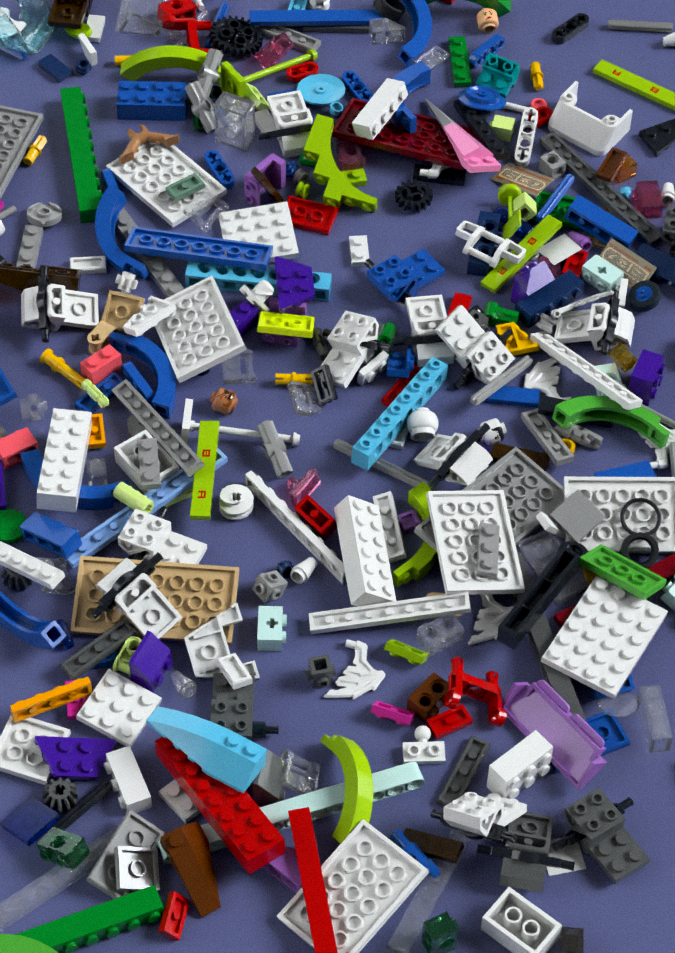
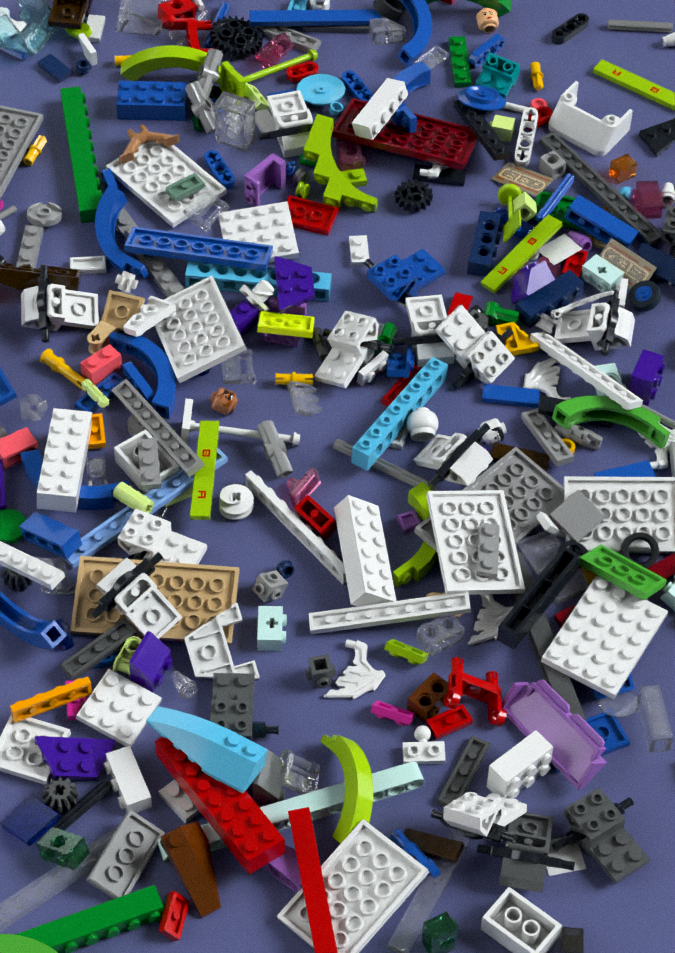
light grey plate [114,846,160,892] -> none
white tile [217,653,253,690] -> none
dark brown tile [251,167,284,203] -> none
white cone [290,557,317,584] -> none
black tile [310,364,338,406] -> none
white plate [373,491,407,563] -> none
bright pink plate [424,98,501,173] -> none
white bar [455,221,526,268] -> none
light grey axle [470,355,533,406] -> none
reddish brown tile [596,147,628,183] -> none
clear yellow plate [608,342,638,373] -> none
black tyre [620,498,661,535] -> none

